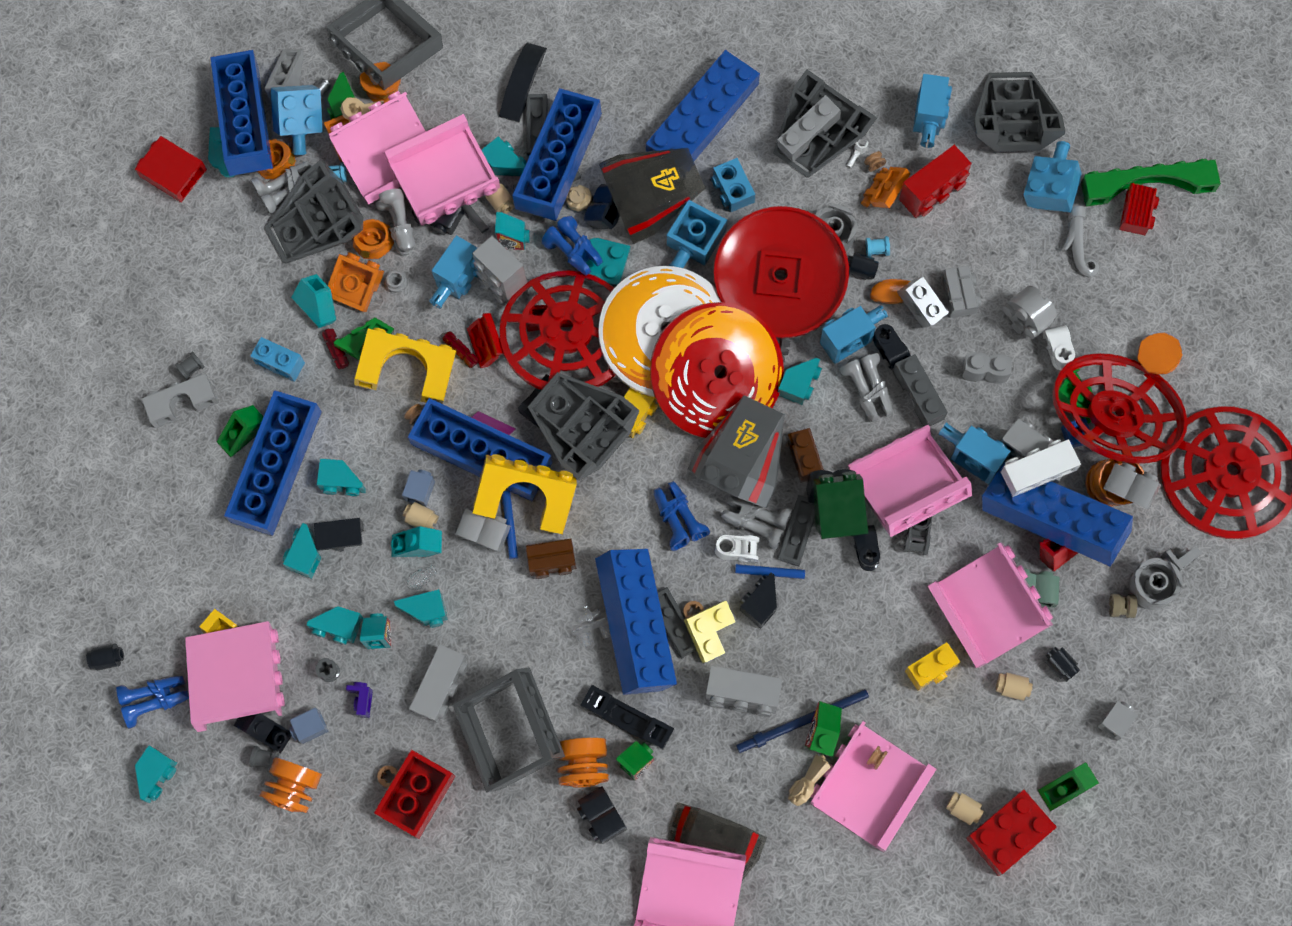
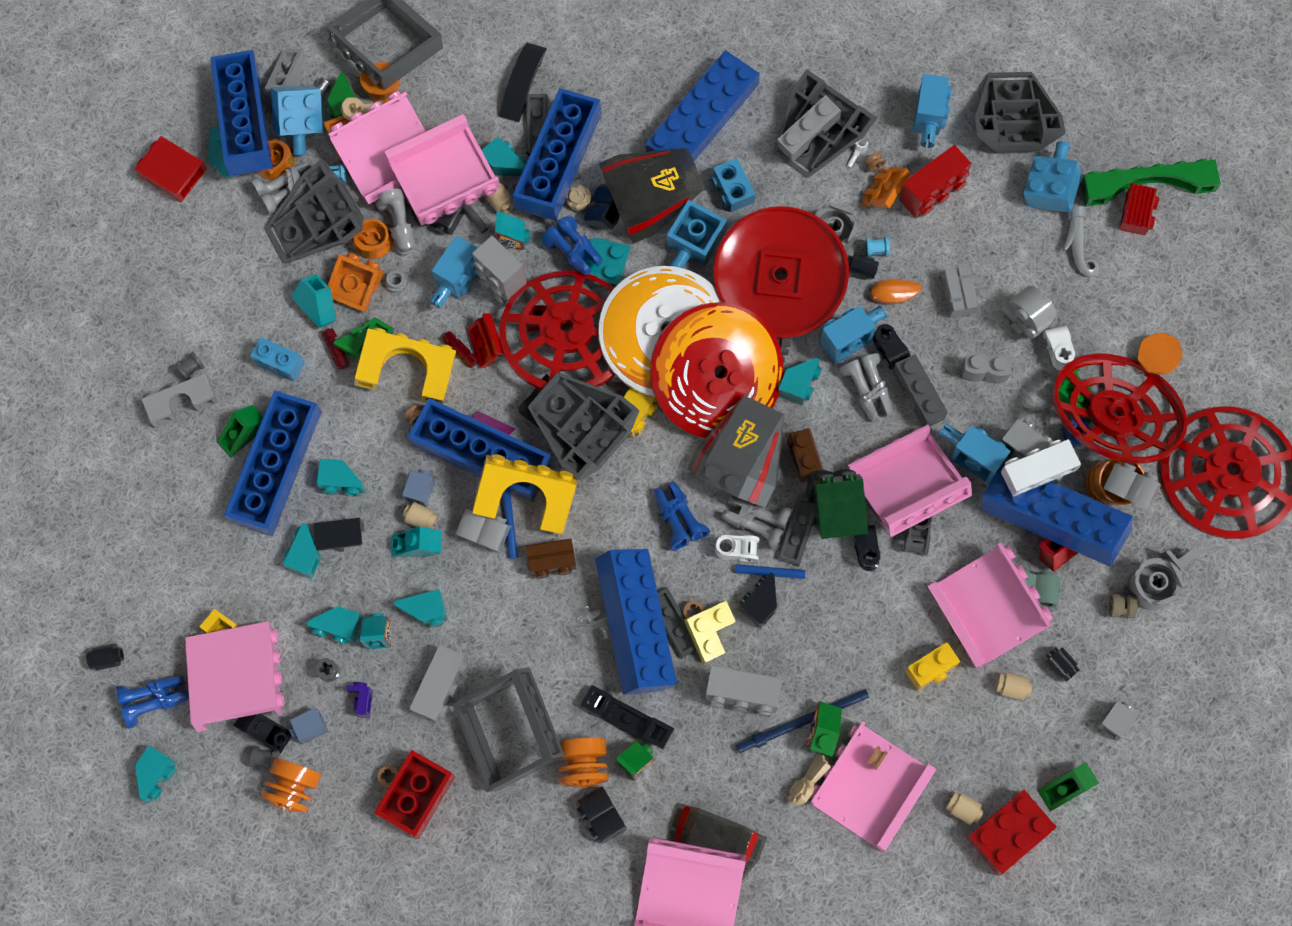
brick [897,276,948,328] -> none

